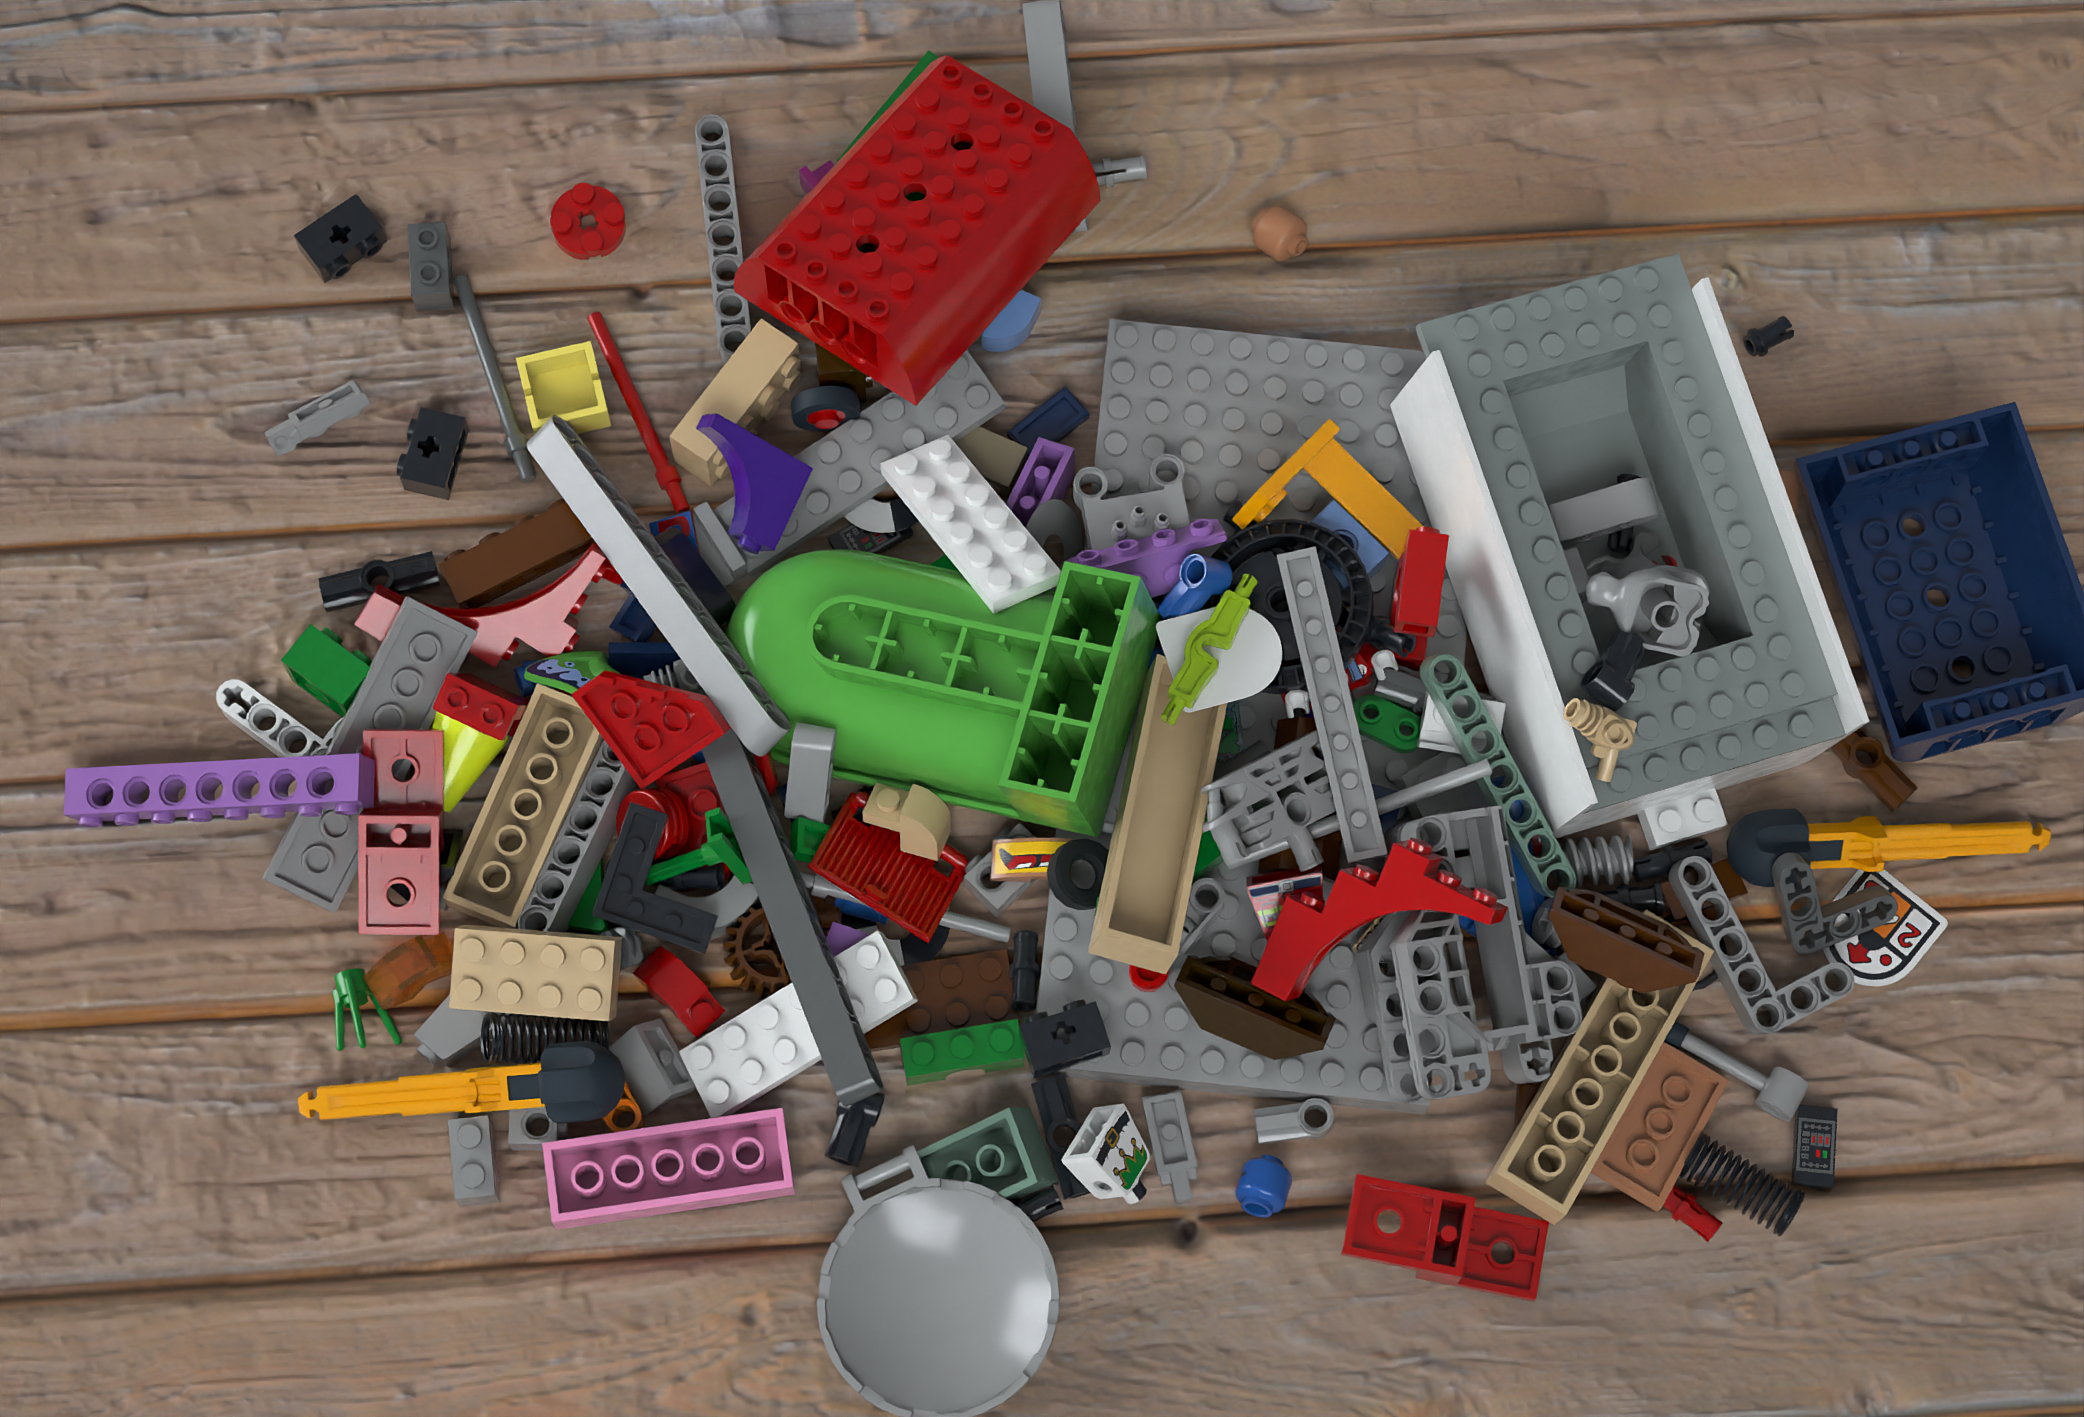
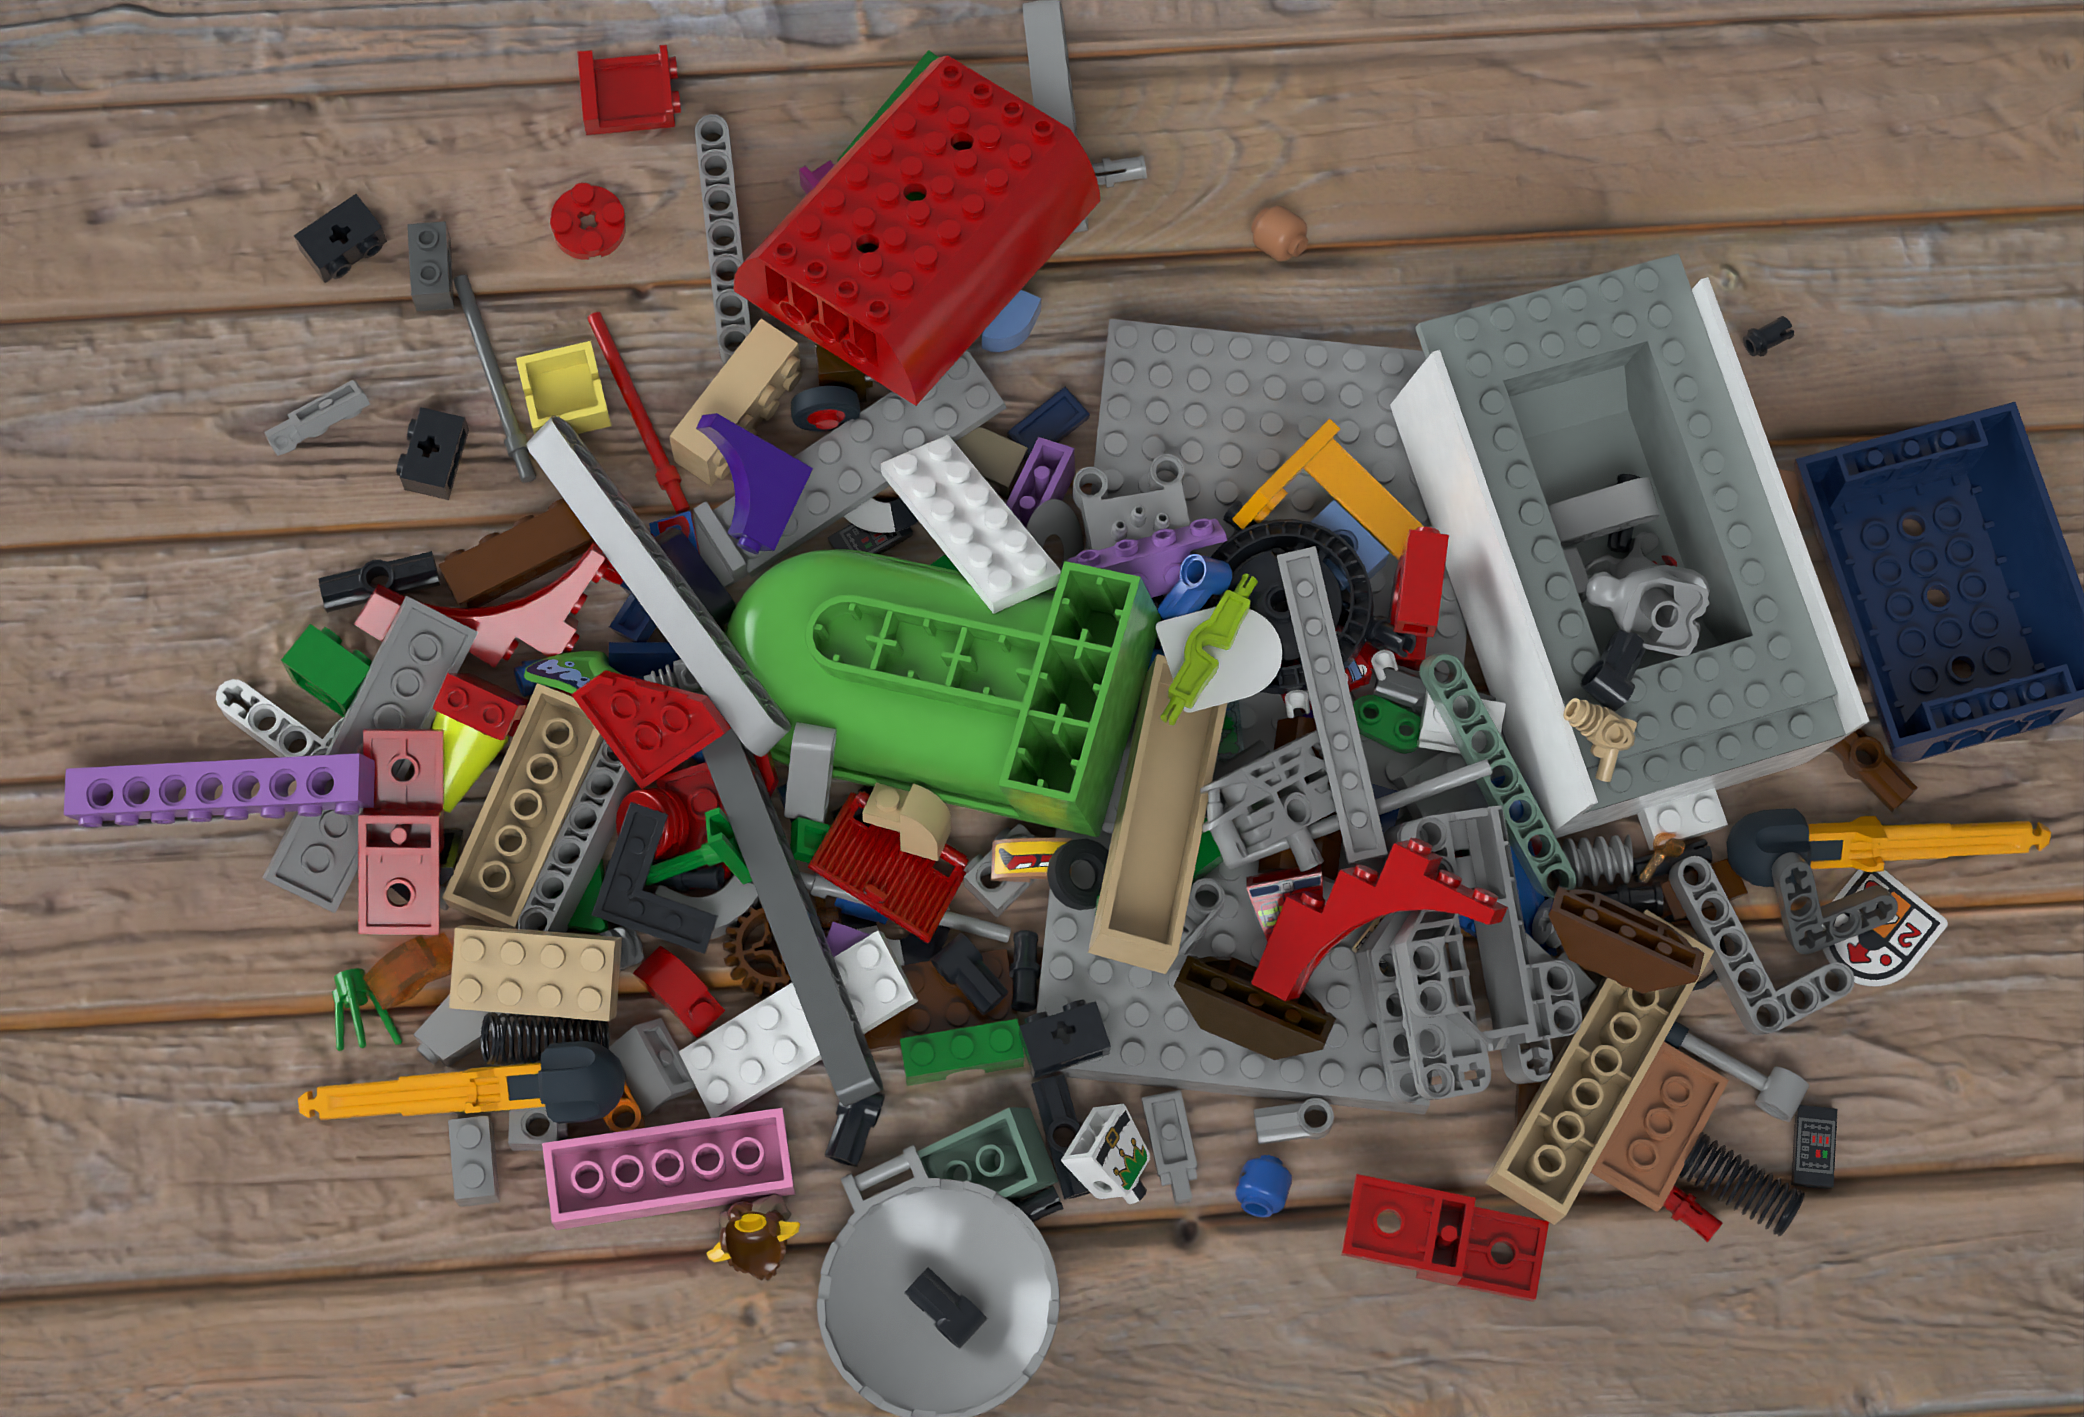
red tile [1129,965,1169,992] -> none
none -> red panel [577,45,681,135]
none -> reddish brown hair [707,1194,800,1281]
none -> black piece [904,1267,987,1349]
none -> black piece [930,933,1009,1015]
none -> clear orange hand [1639,832,1685,883]

